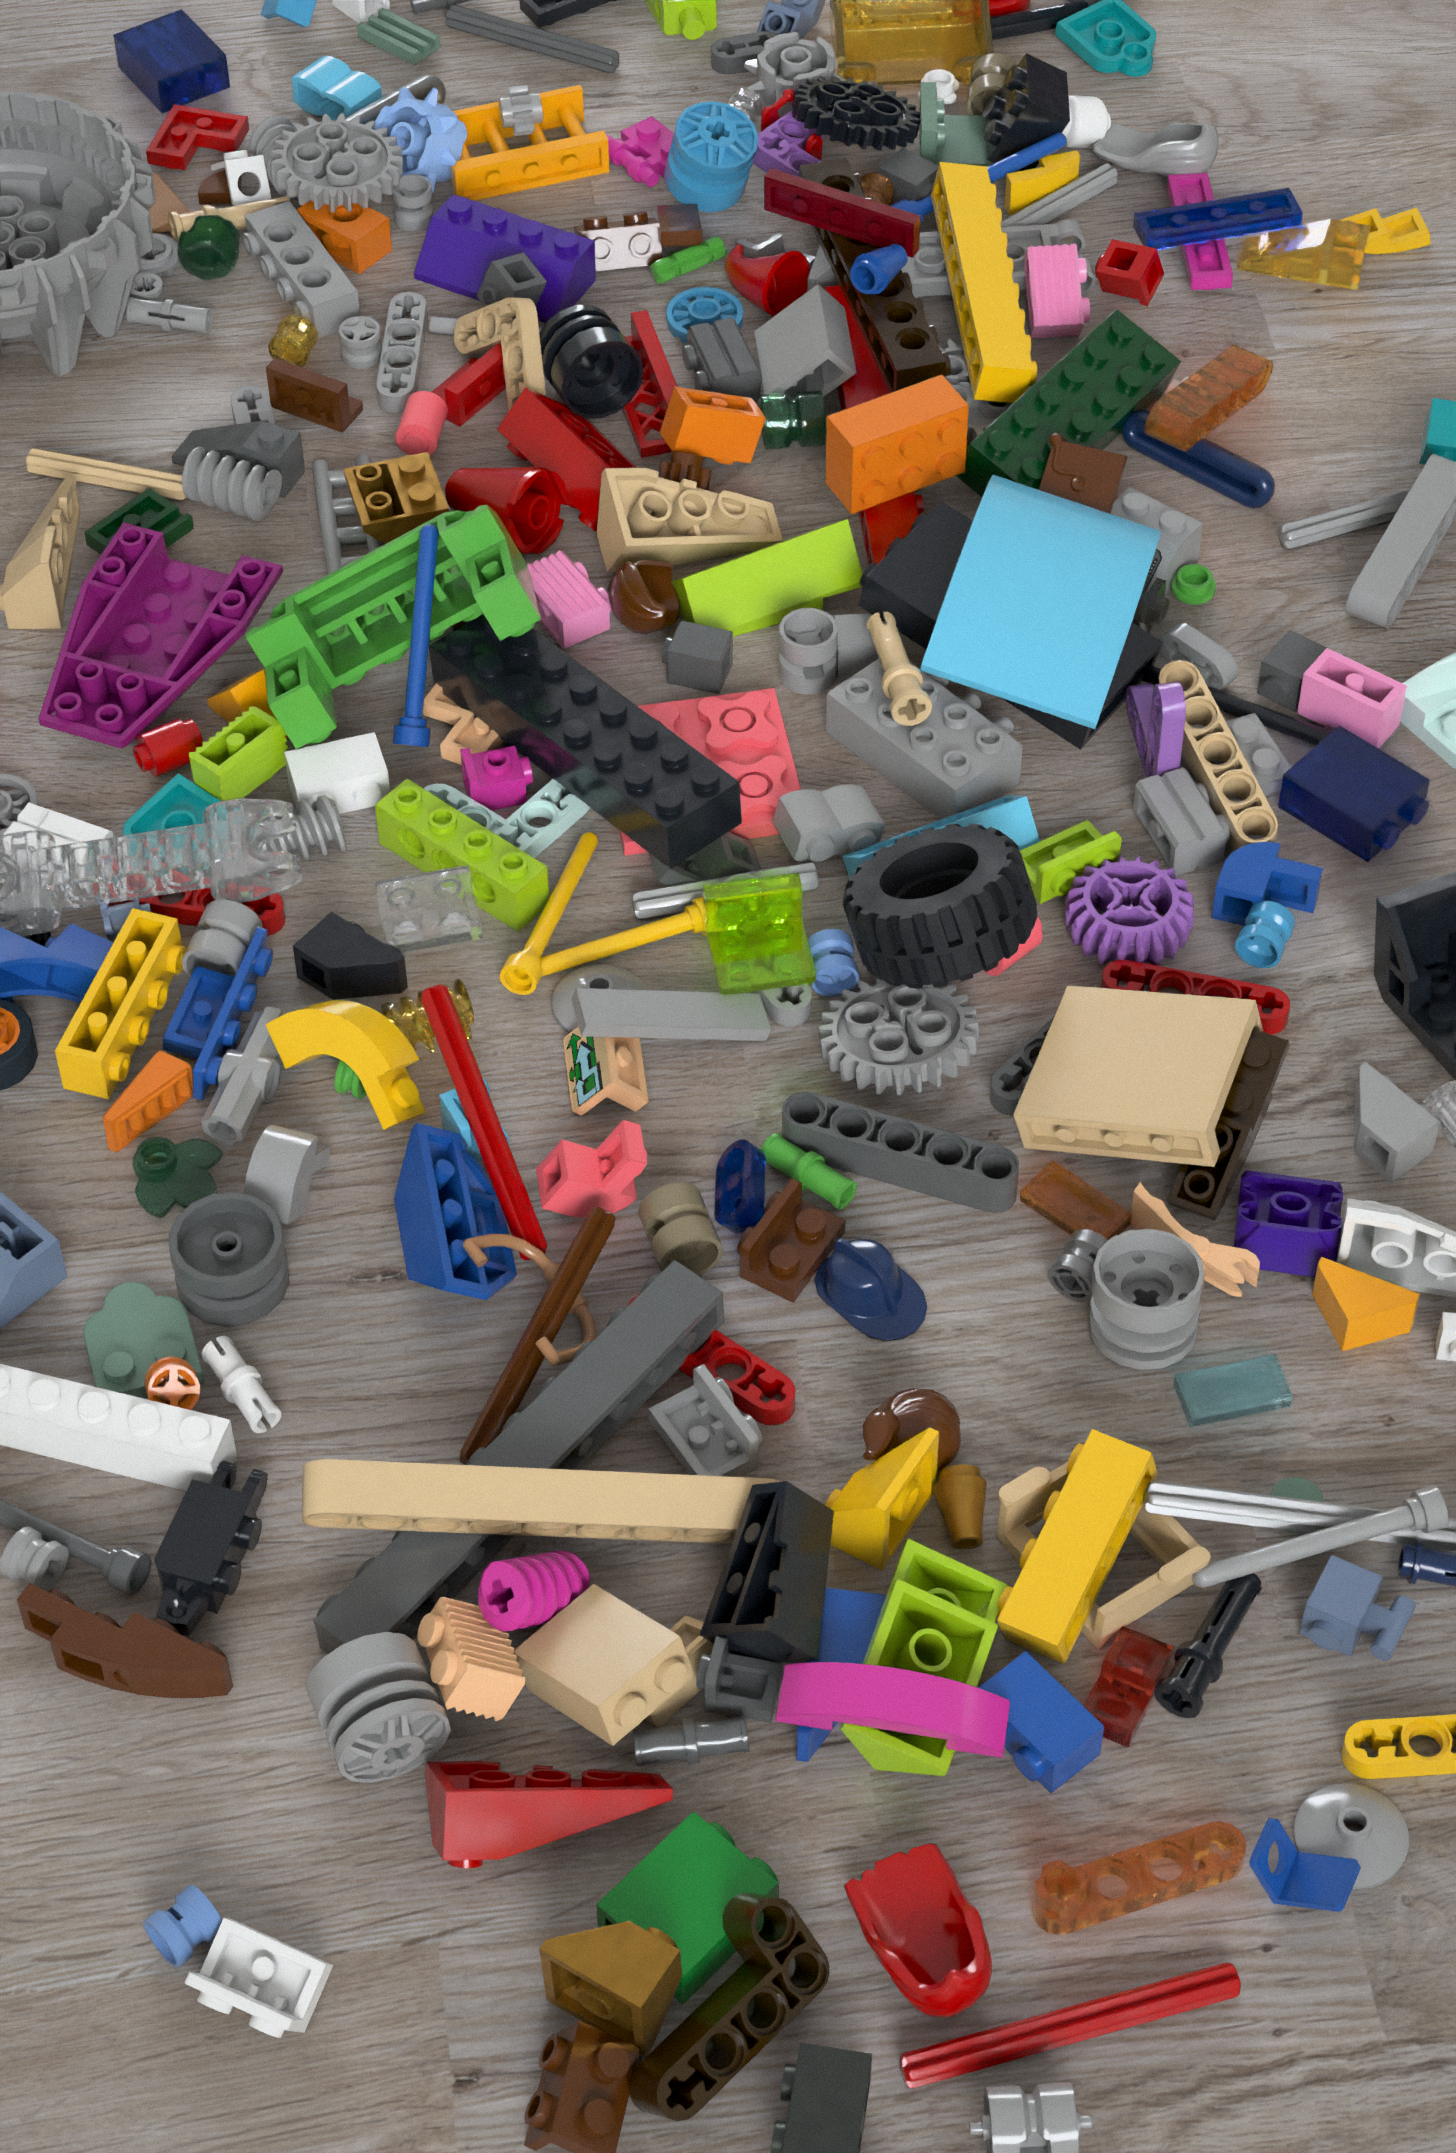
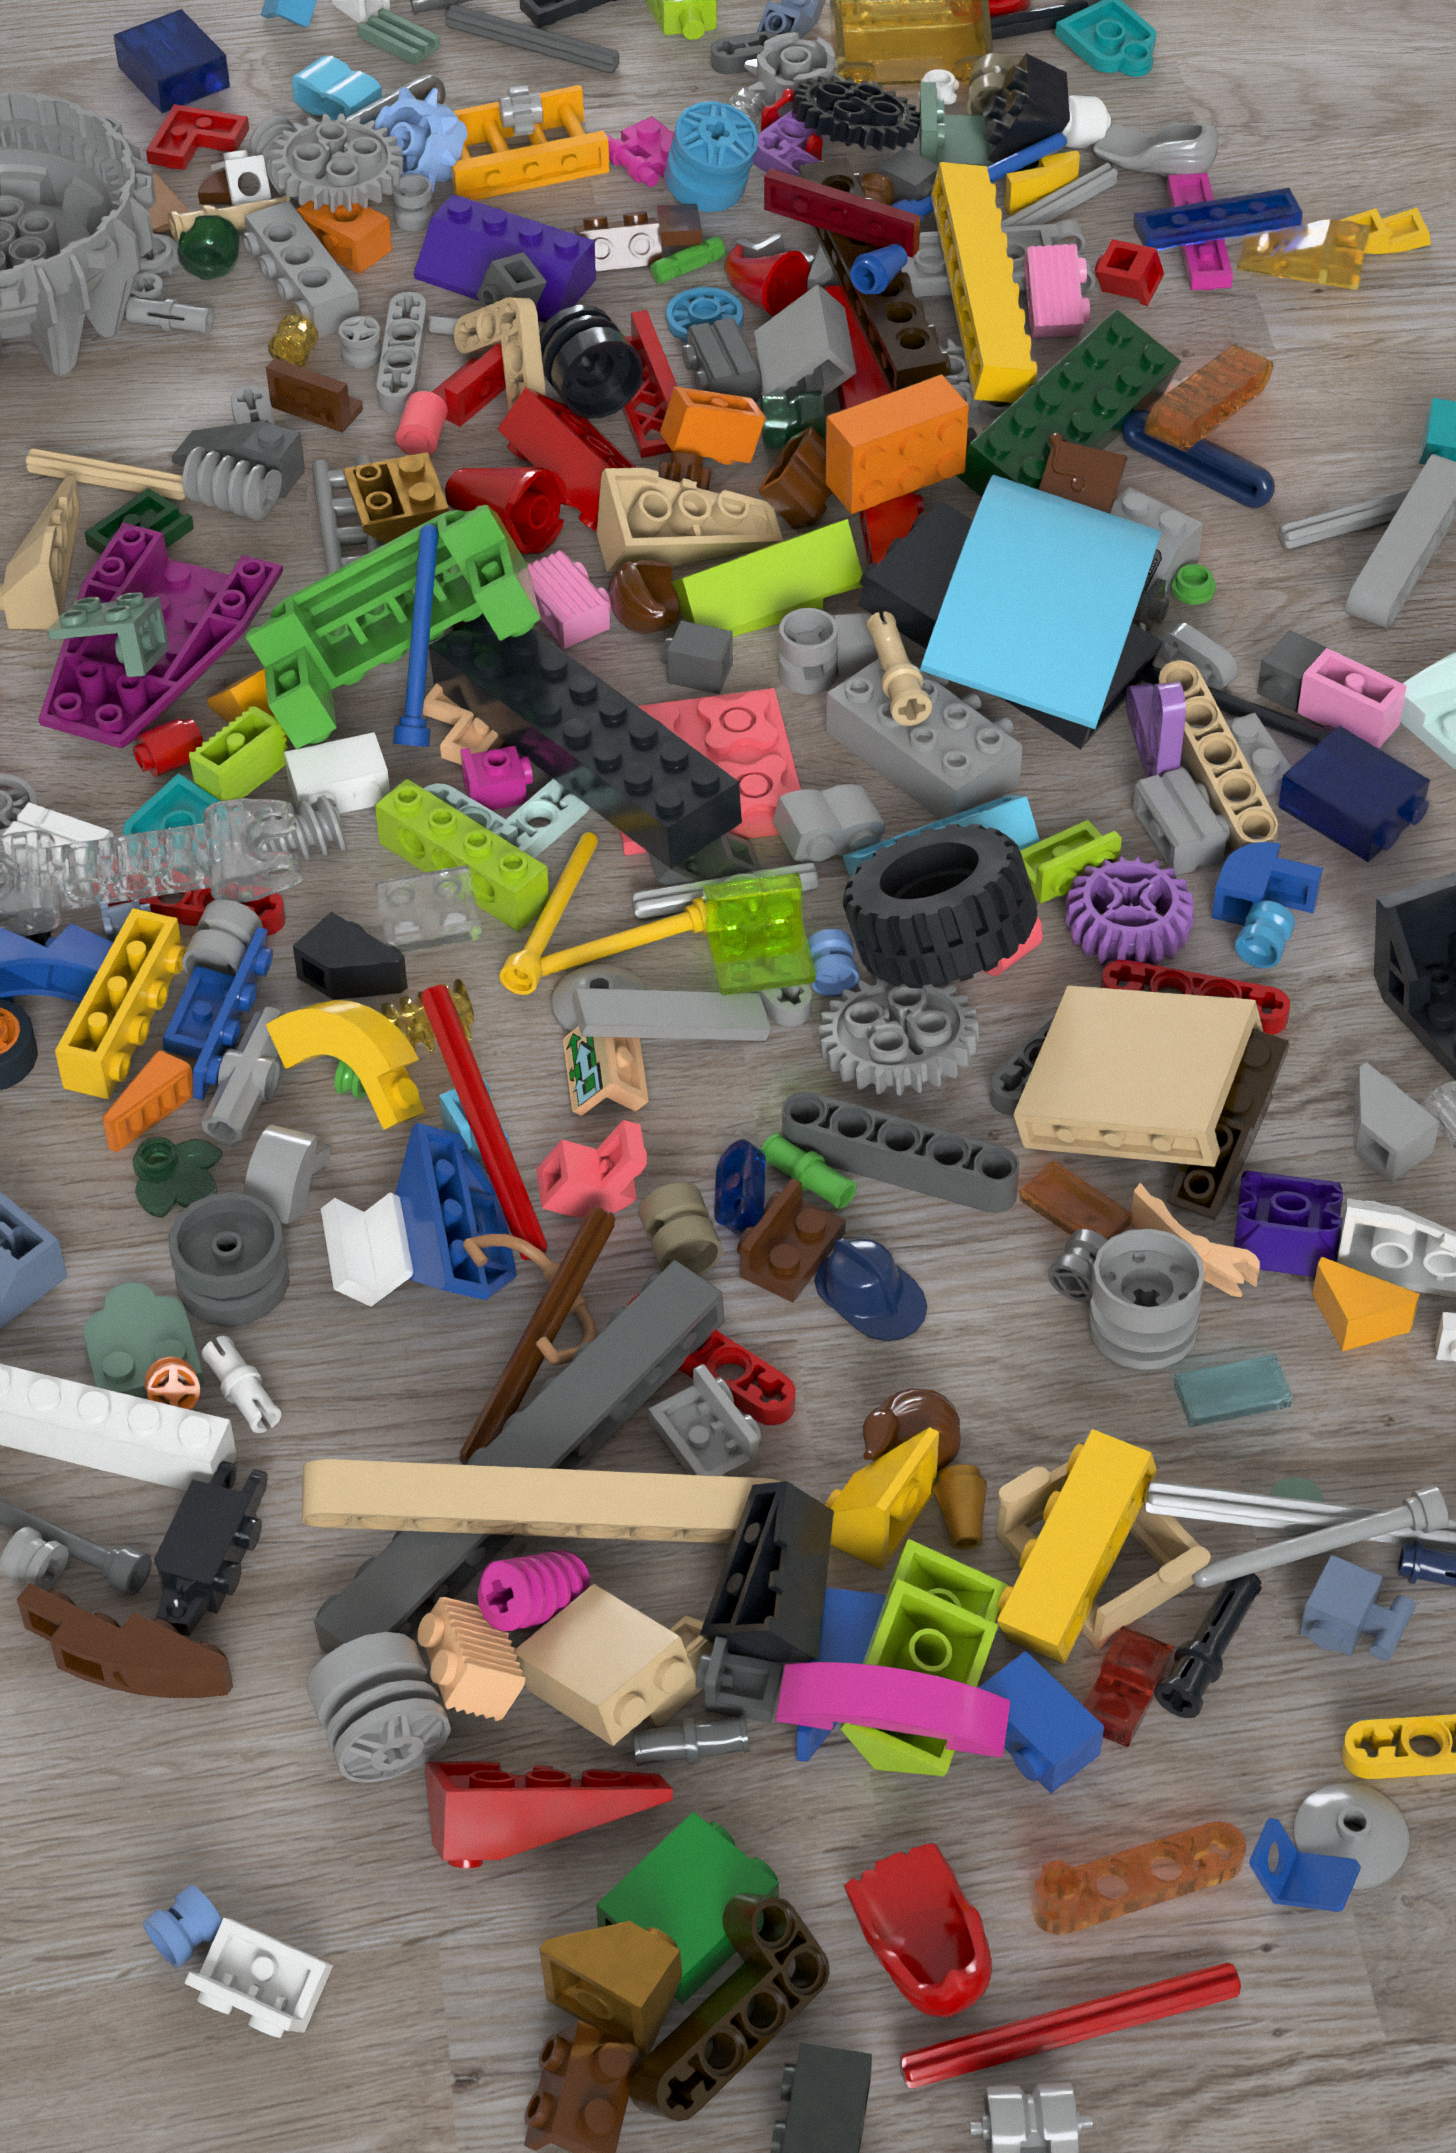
none -> sand green bracket [47,593,170,677]
none -> white panel [320,1192,413,1307]
none -> reddish brown brick [759,426,833,529]

